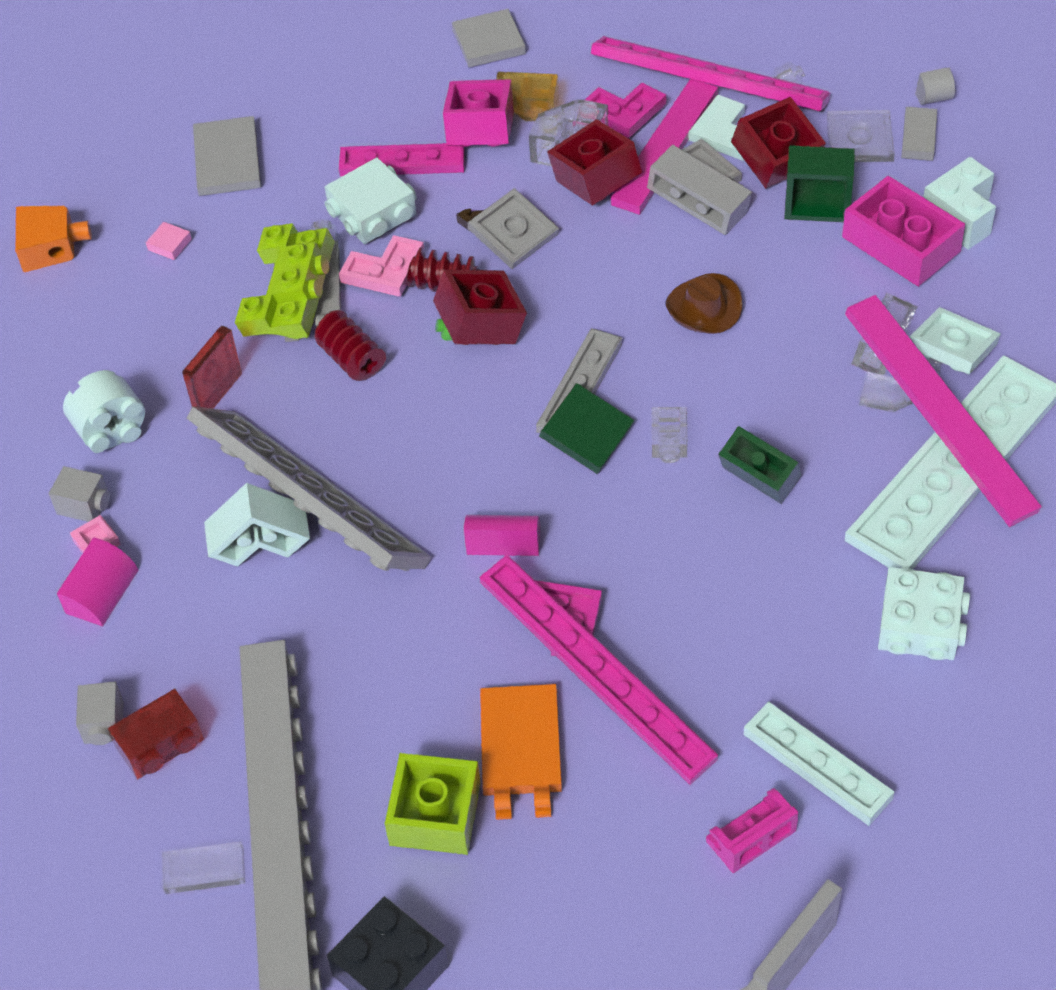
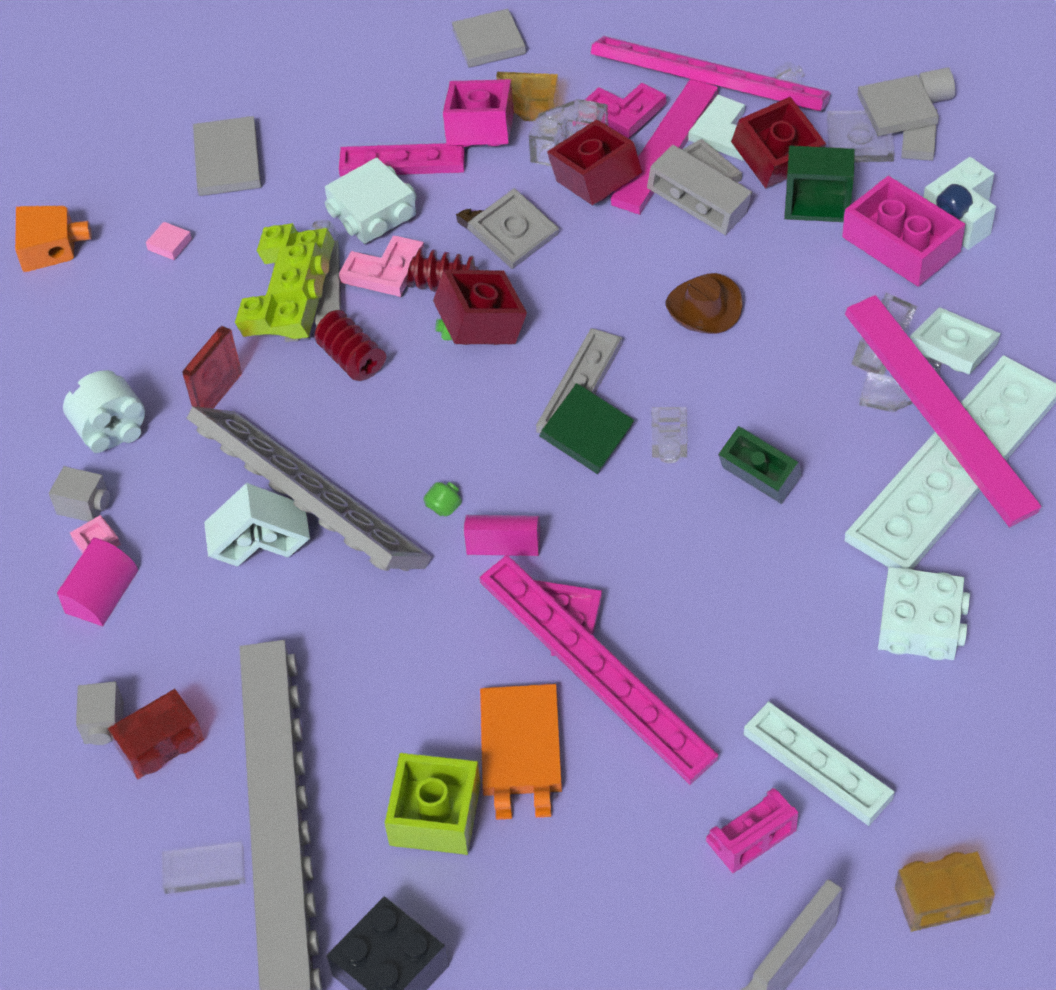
none -> bright green piece [423,482,462,516]
none -> light grey tile [857,75,939,136]
none -> clear yellow brick [895,851,995,932]
none -> dark blue piece [936,184,973,220]

